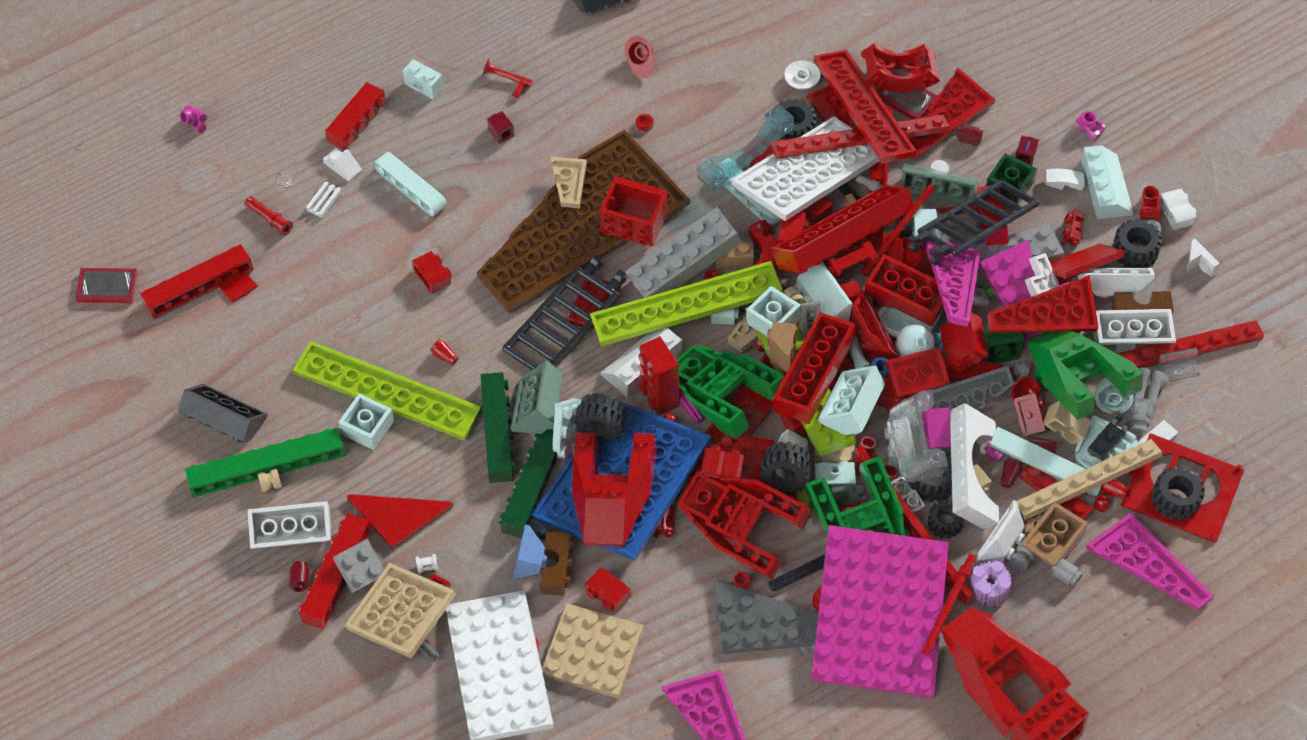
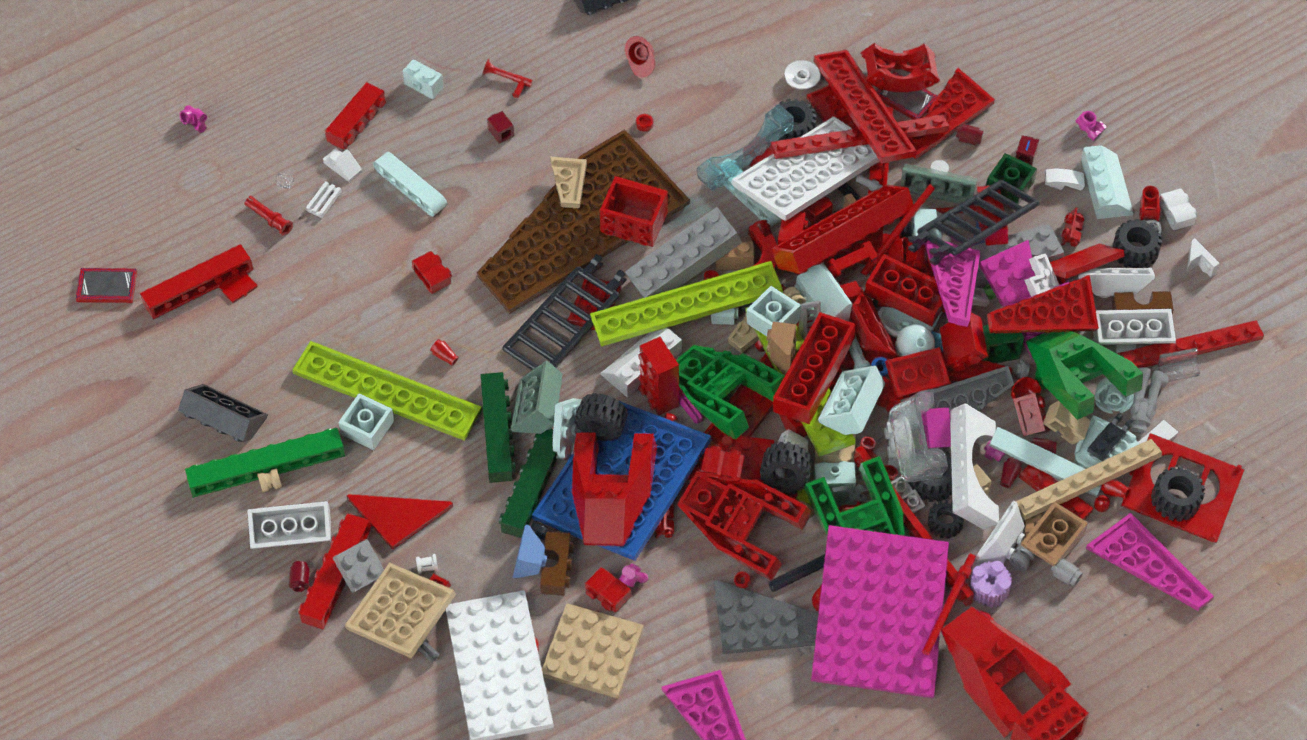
none -> dark pink plate [619,563,648,587]

